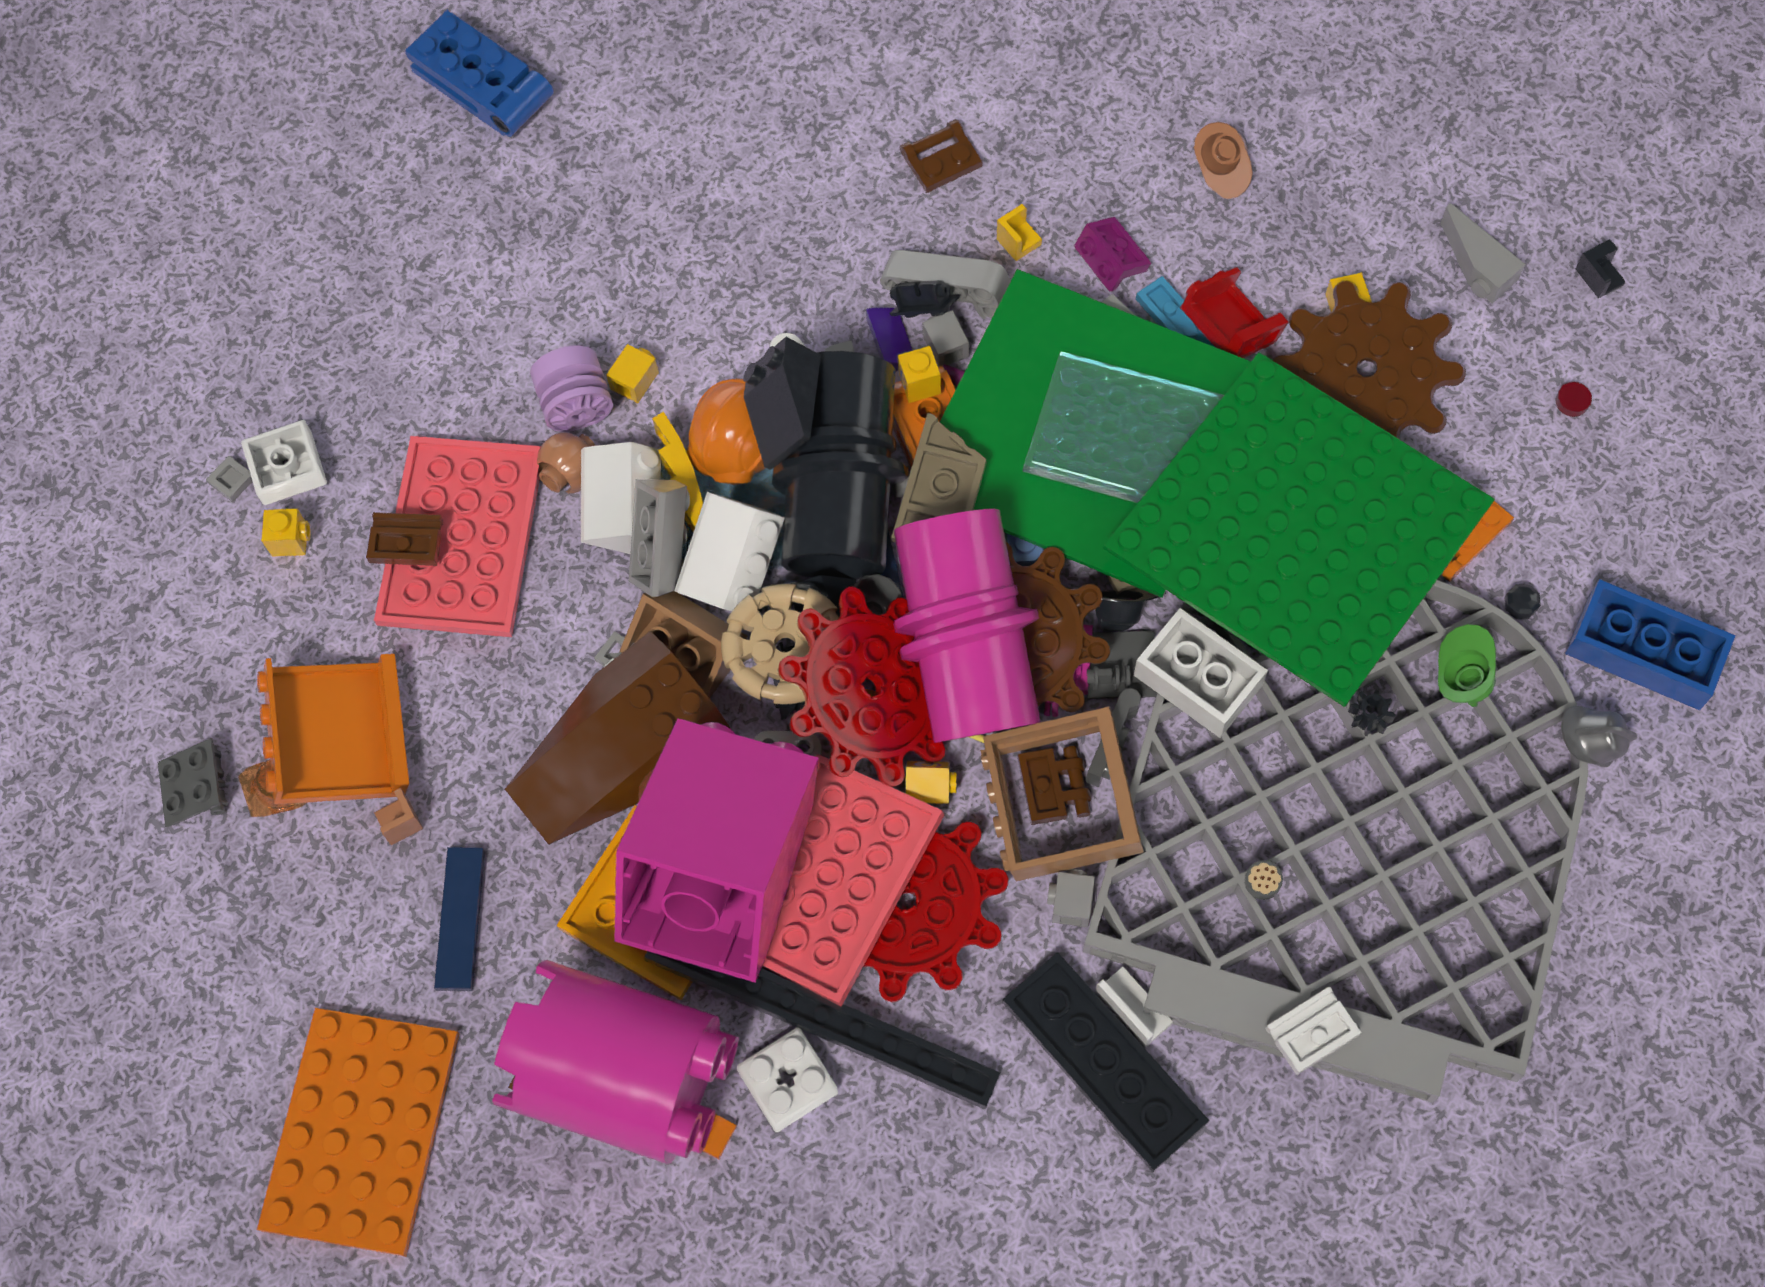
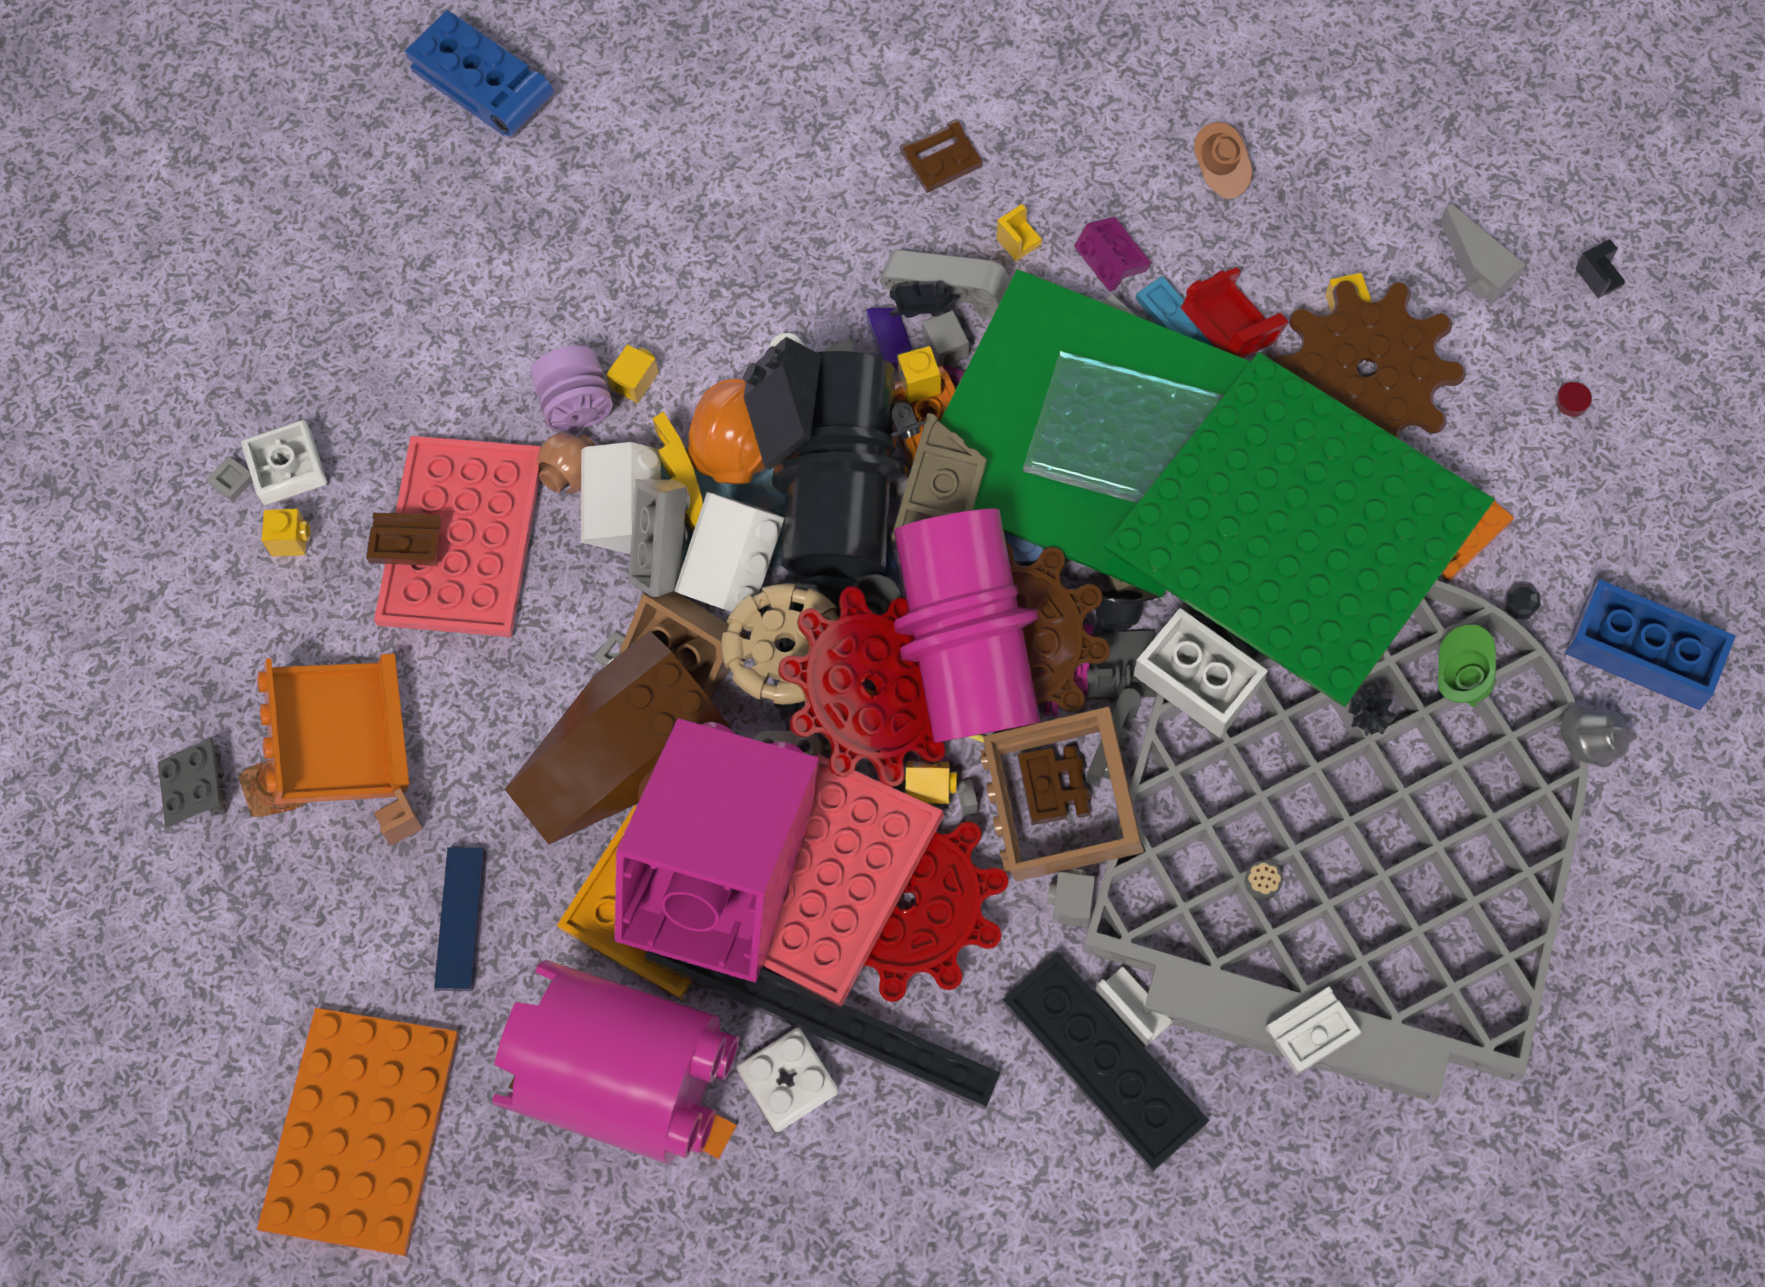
none -> black hinge [891,400,925,440]
none -> light grey tile [956,780,978,816]

